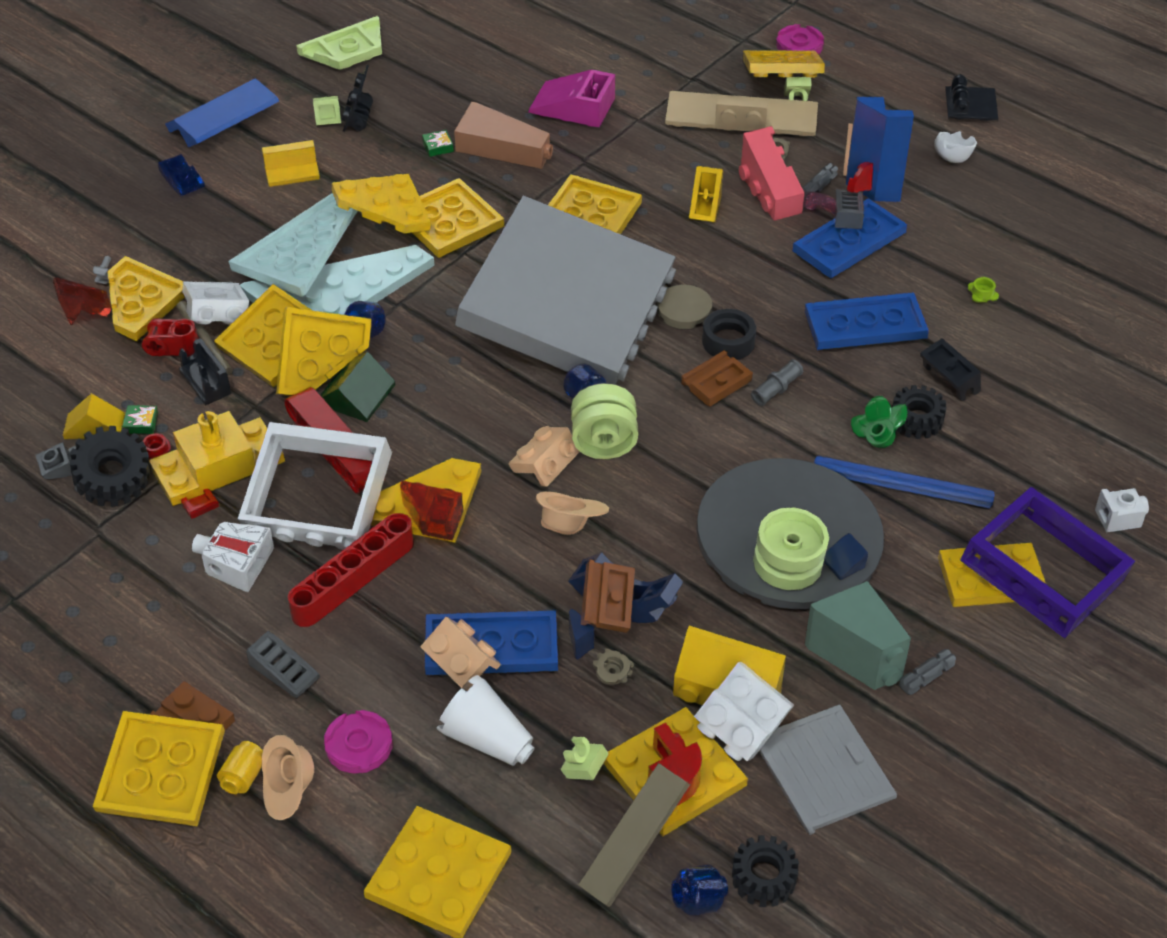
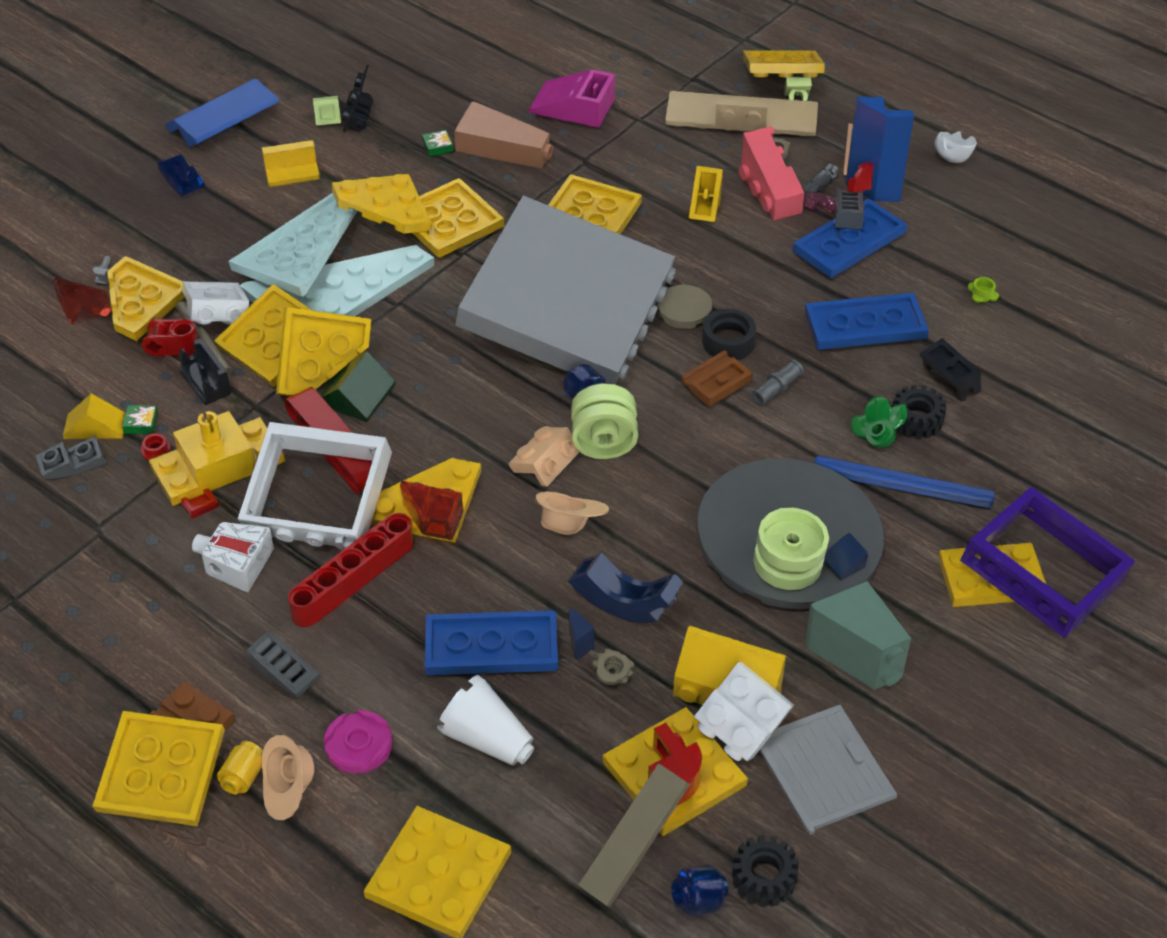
black tyre [70,426,150,507] -> none
yellowish green wing [296,16,382,70] -> none
clear blue head [344,301,386,338] -> none
light nougat bracket [420,617,501,691] -> none
yellowish green tile [561,737,609,780] -> none
dark orange plate [581,560,635,633] -> none
dark pink tile [776,24,824,54] -> none
dark grey axle [899,649,956,695] -> none
black hinge [945,74,999,121] -> none
white brick [1095,488,1149,533] -> none

